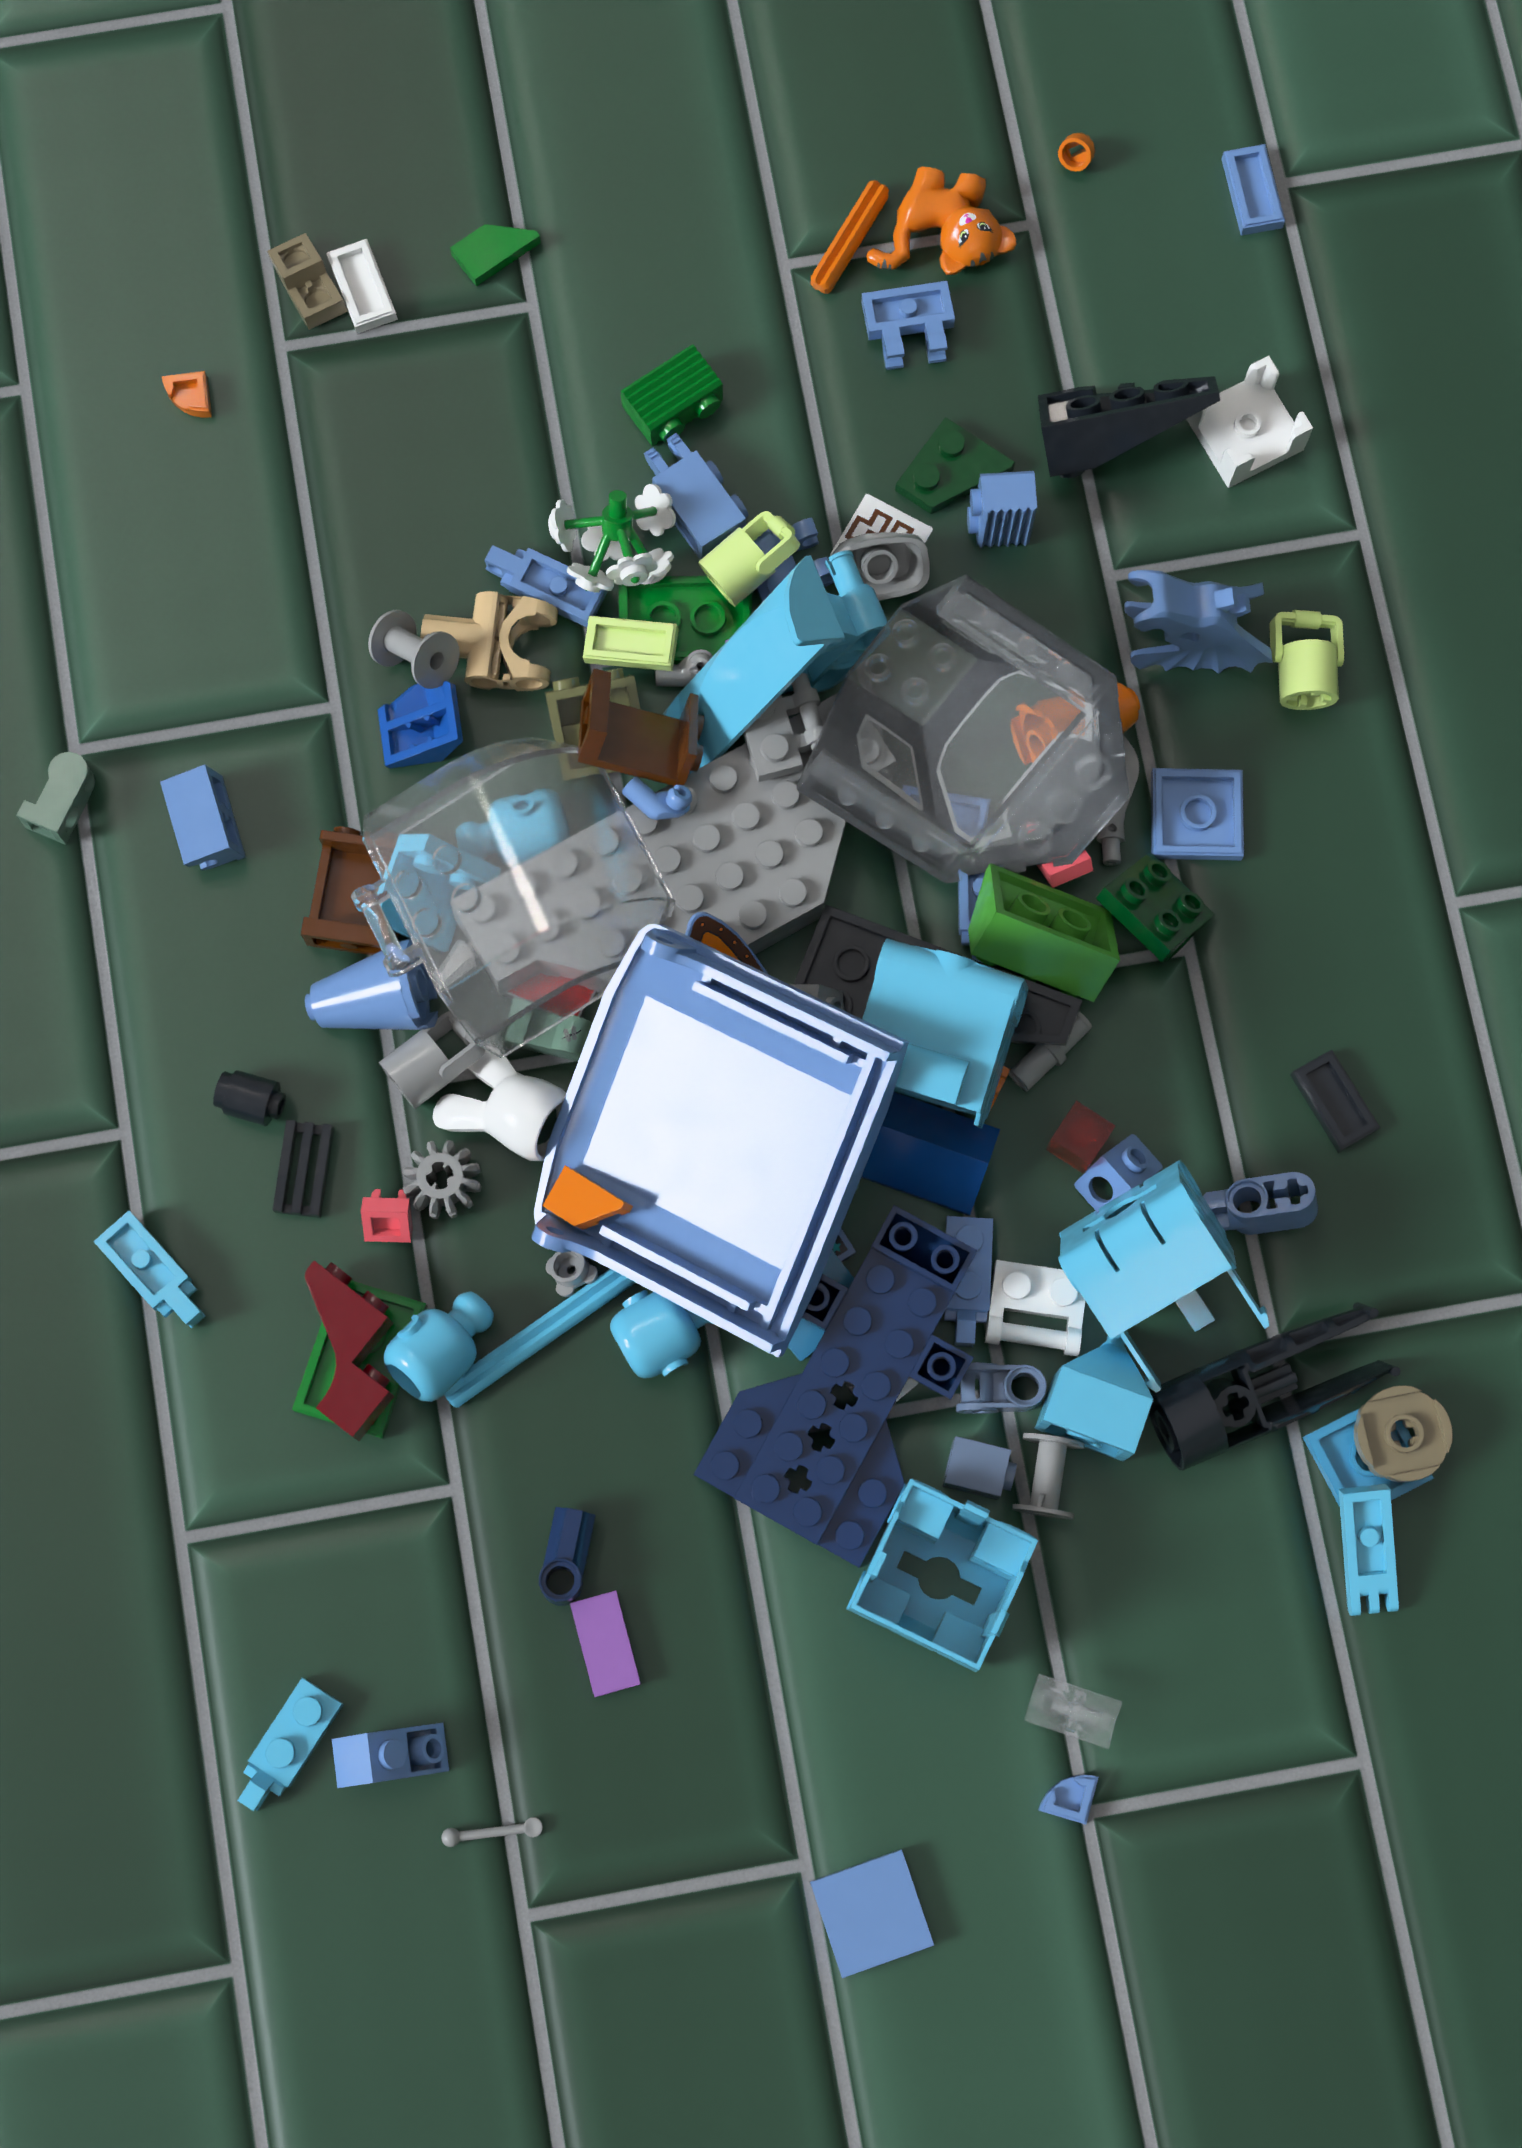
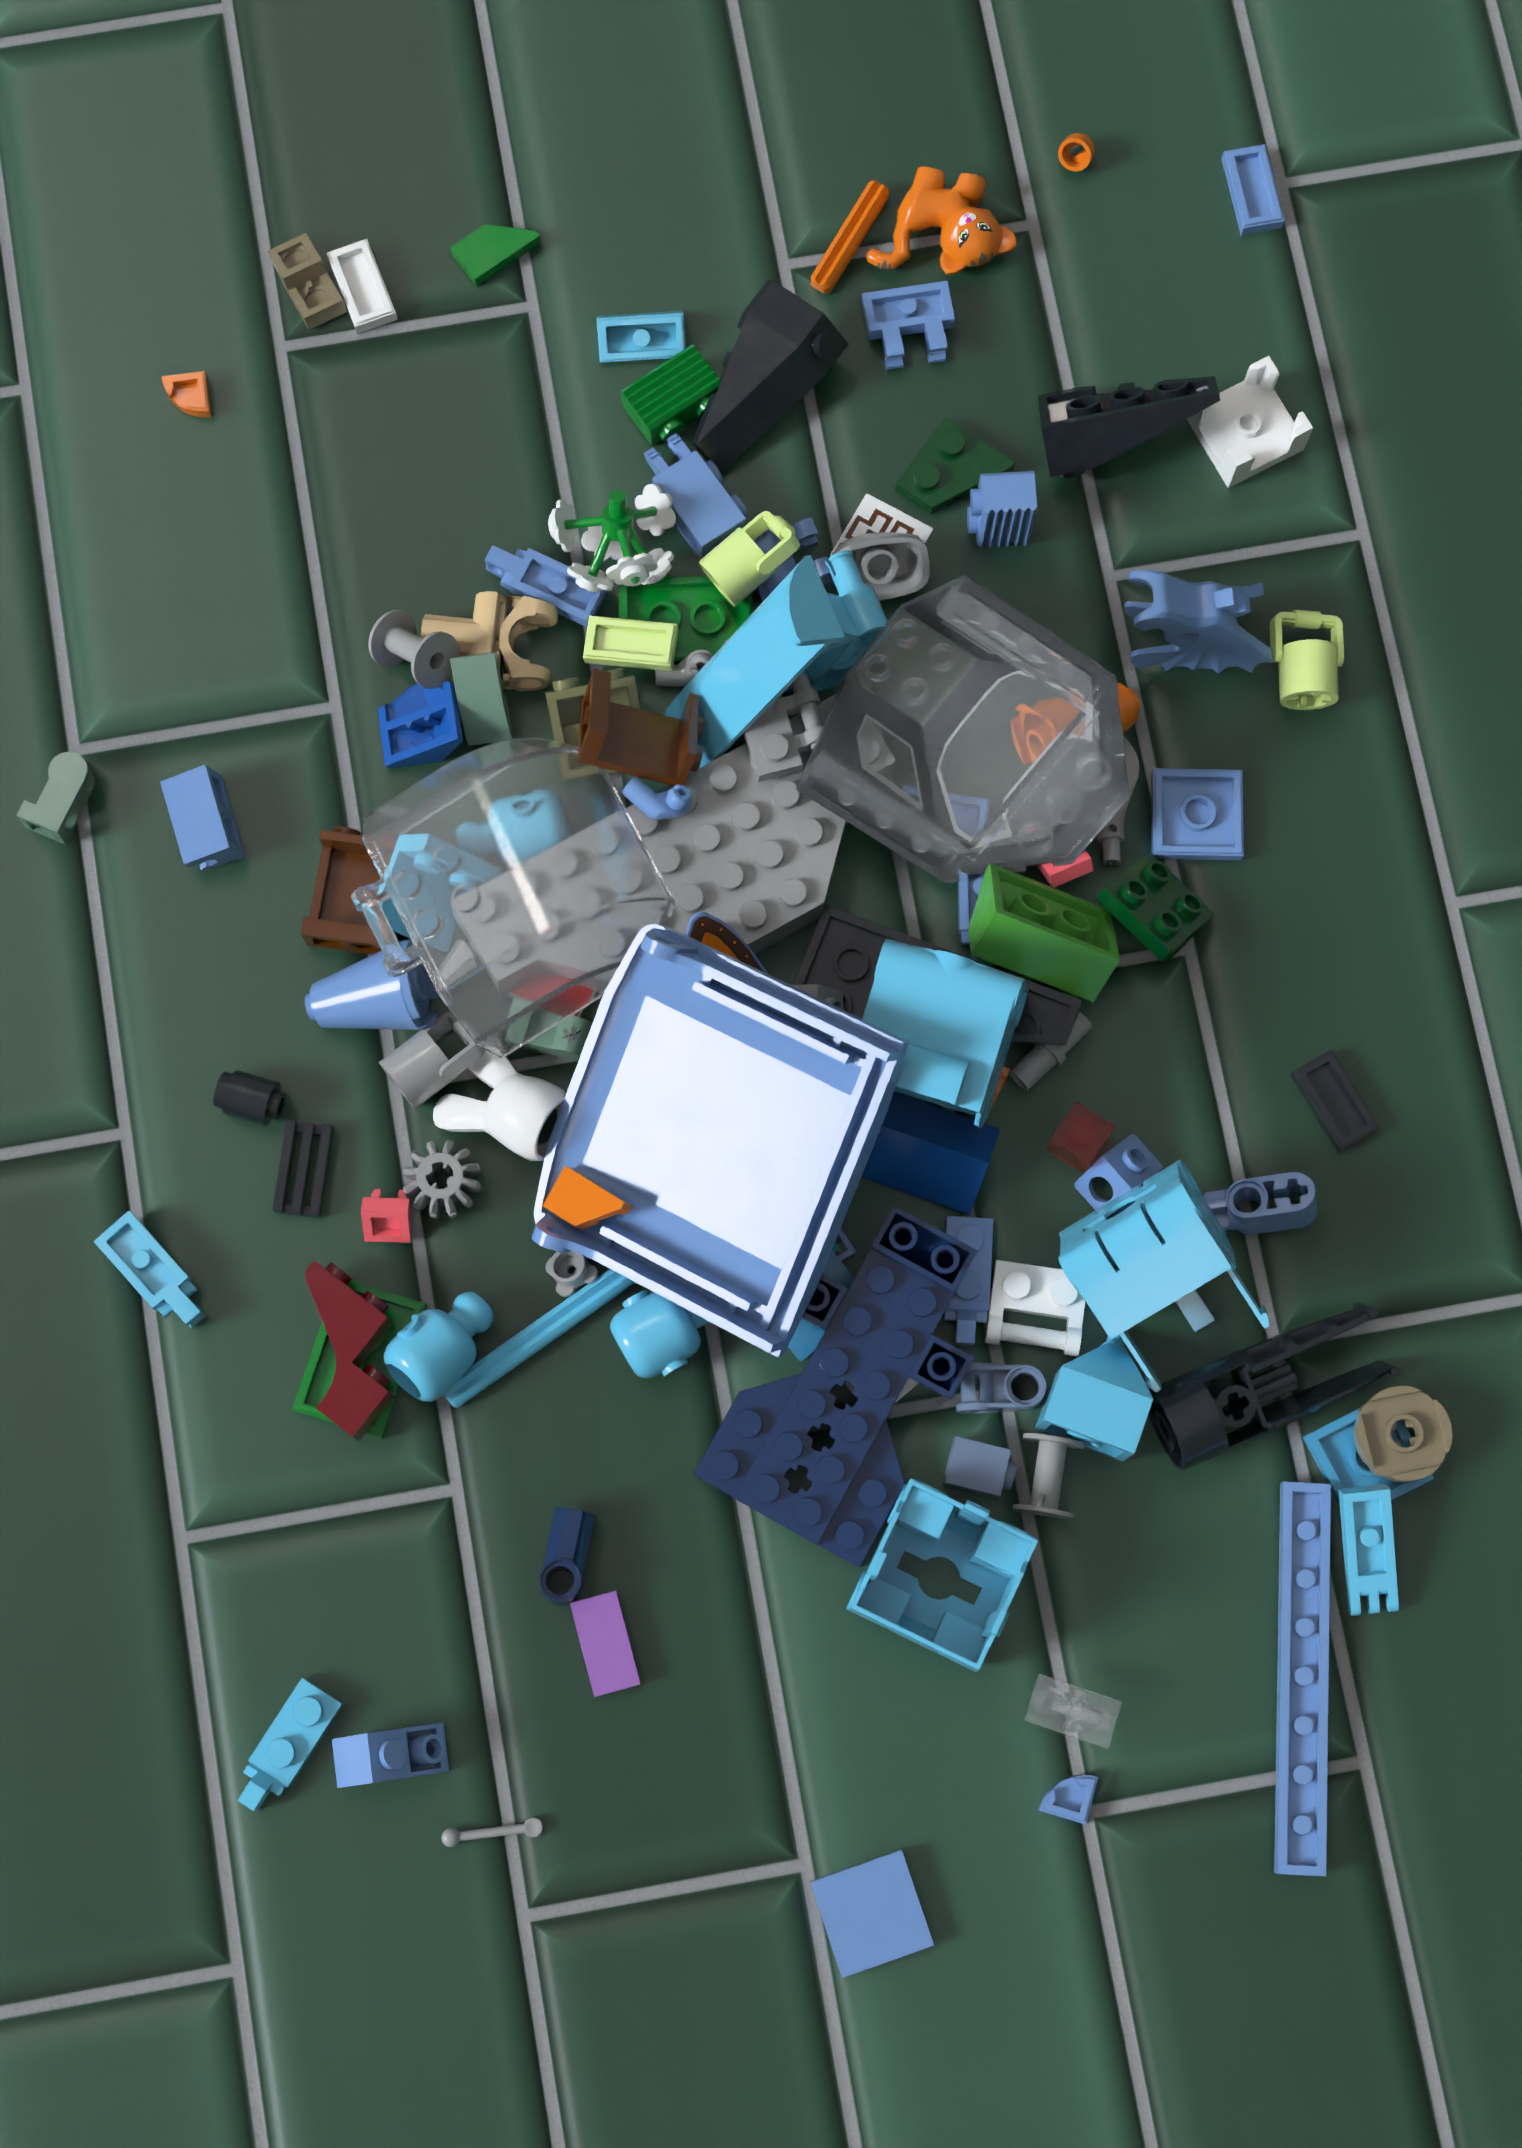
none -> sand green slope [450,651,513,746]
none -> medium azure slope [597,311,686,363]
none -> black wedge [692,280,849,474]
none -> medium blue plate [1274,1481,1331,1877]

